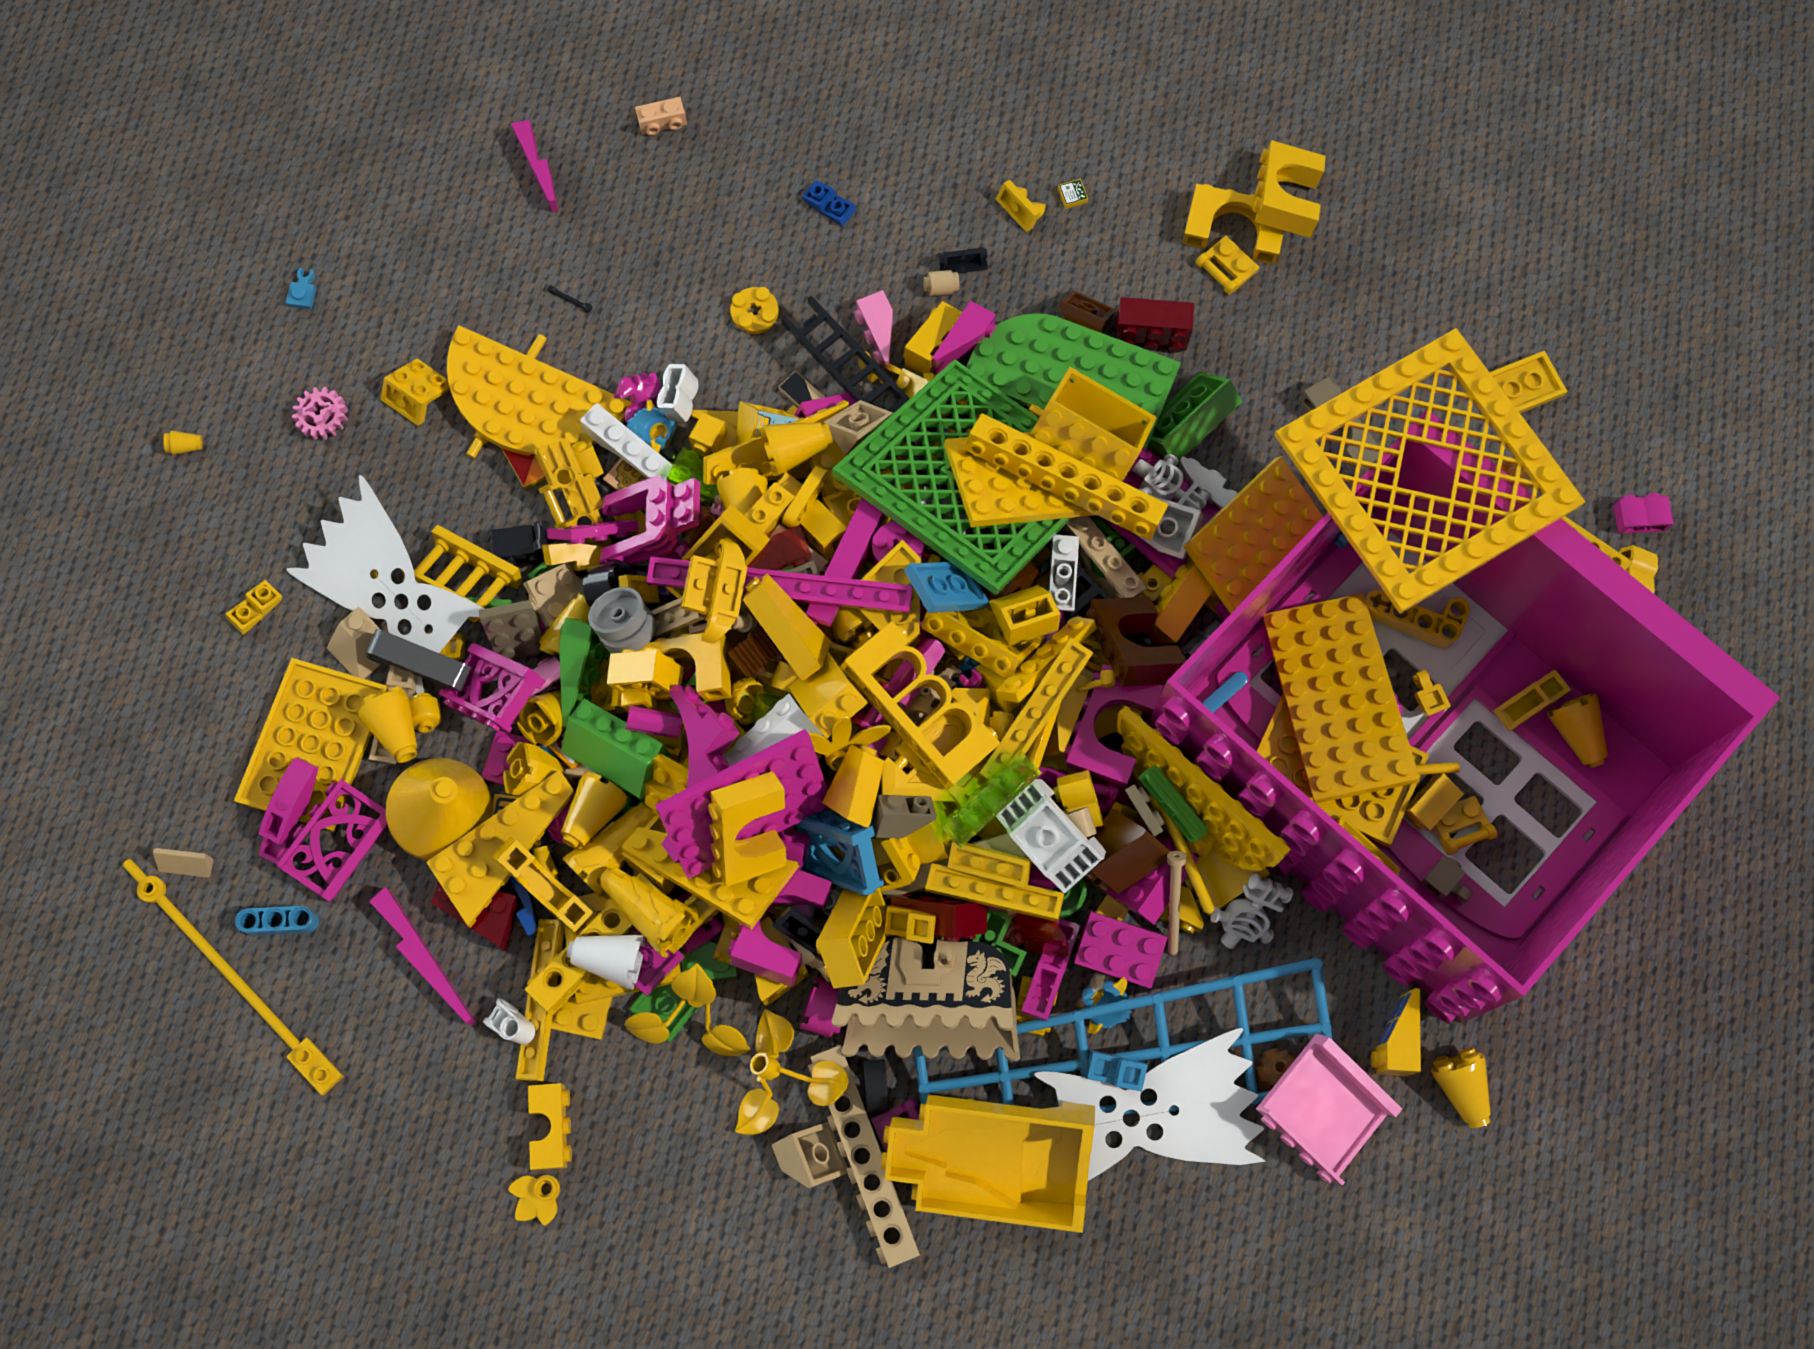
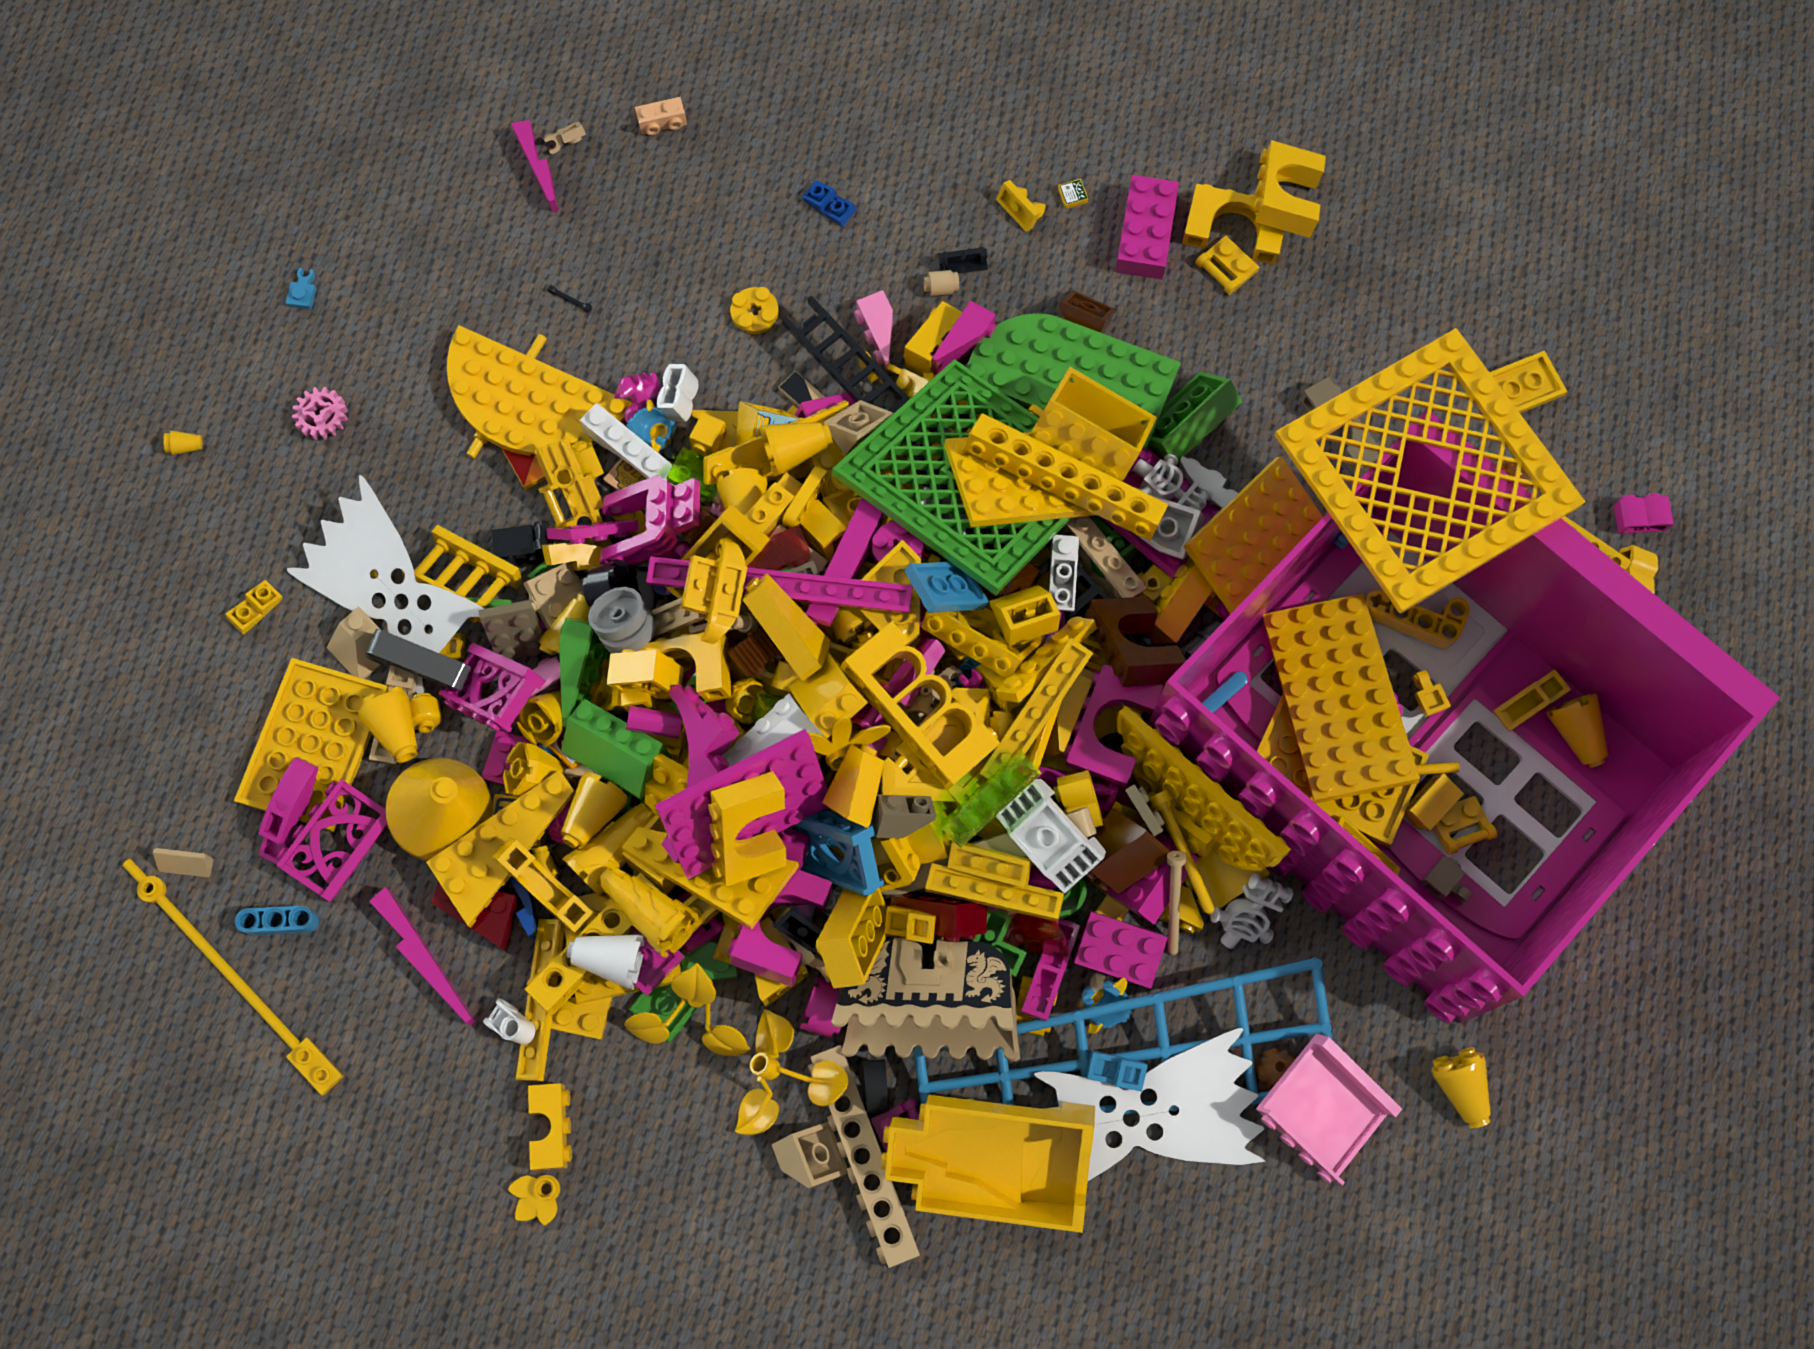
yellow bracket [380,359,450,426] -> none
yellow plate [618,575,660,604] -> none
yellow hand [1078,670,1116,692] -> none
dark red brick [1115,297,1194,353] -> none
bright green piece [1138,765,1209,843] -> none
yellow slope [1371,988,1421,1076] -> none
none -> tan plate [543,121,586,154]
none -> dark pink brick [1115,175,1179,280]

